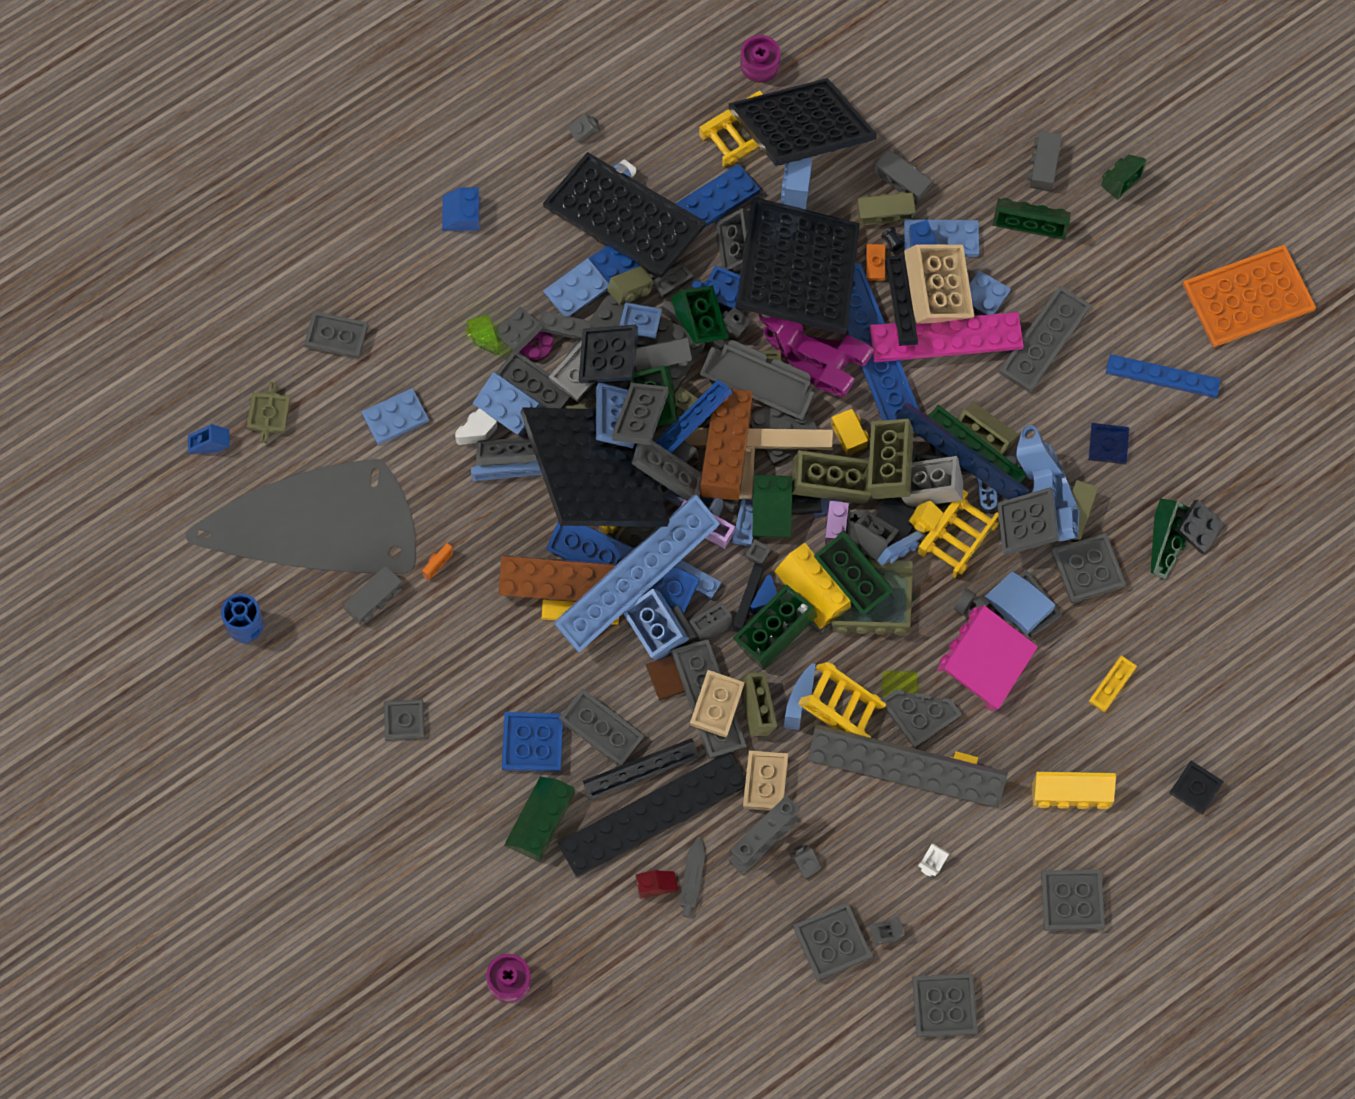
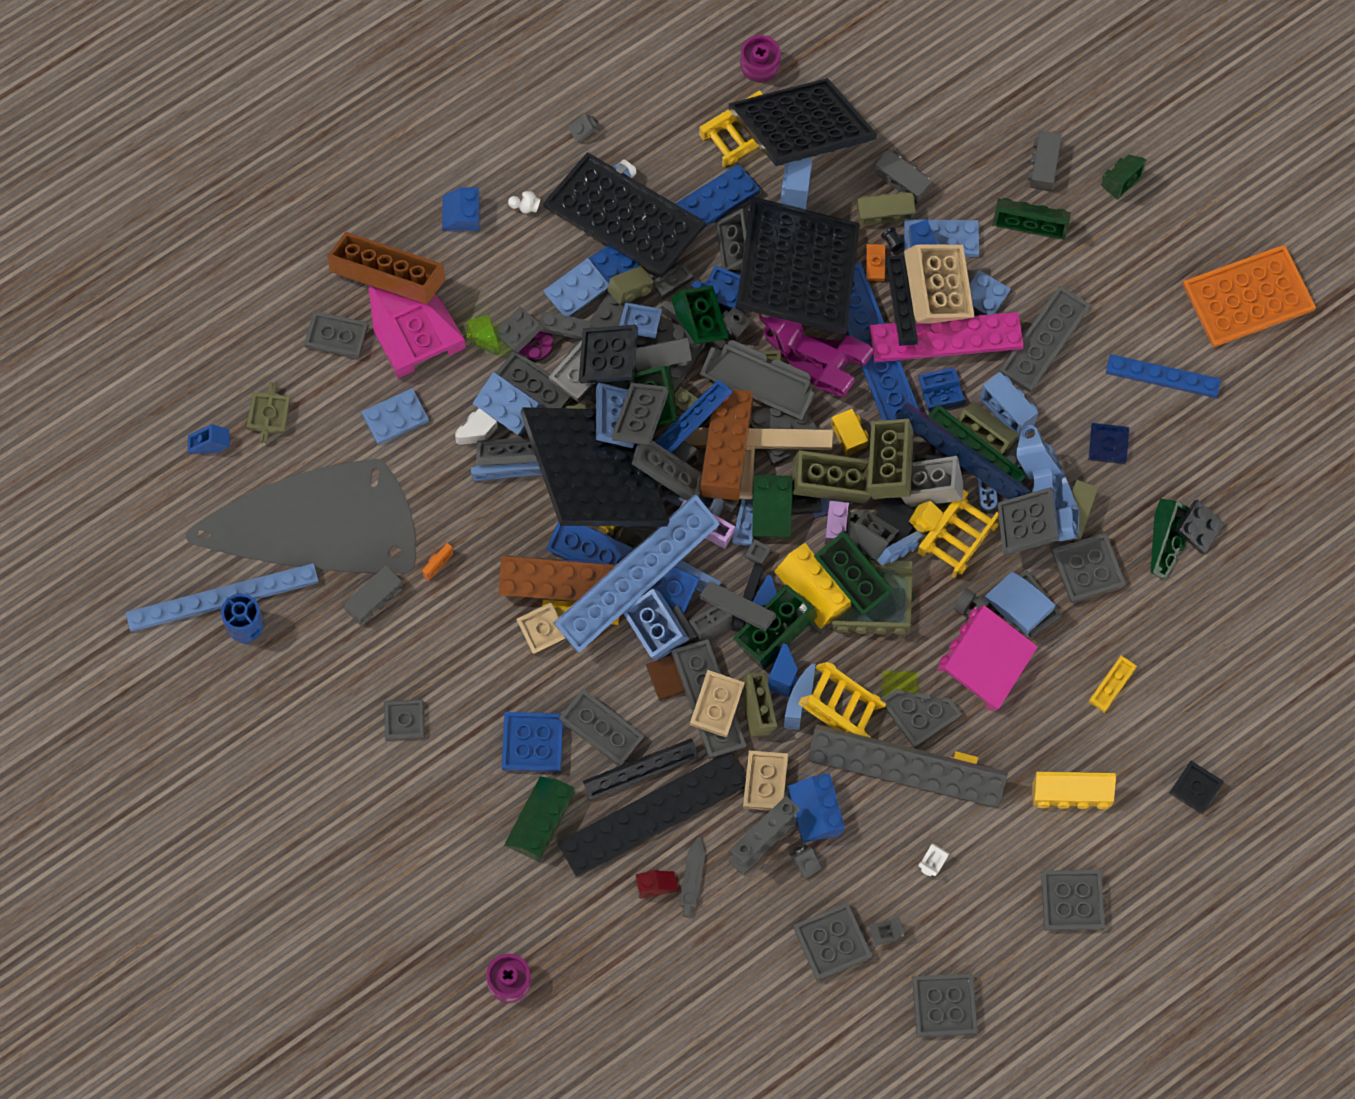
none -> medium blue plate [126,563,319,632]
none -> dark orange brick [327,232,445,304]
none -> dark pink wedge [368,285,466,379]
none -> white animal [508,191,540,214]
none -> tan plate [517,603,566,654]
none -> dark grey tile [700,581,776,631]
none -> blue slope [768,643,799,698]
none -> blue slope [787,773,845,843]
none -> blue slope [918,367,965,413]
none -> medium blue brick [980,372,1038,440]

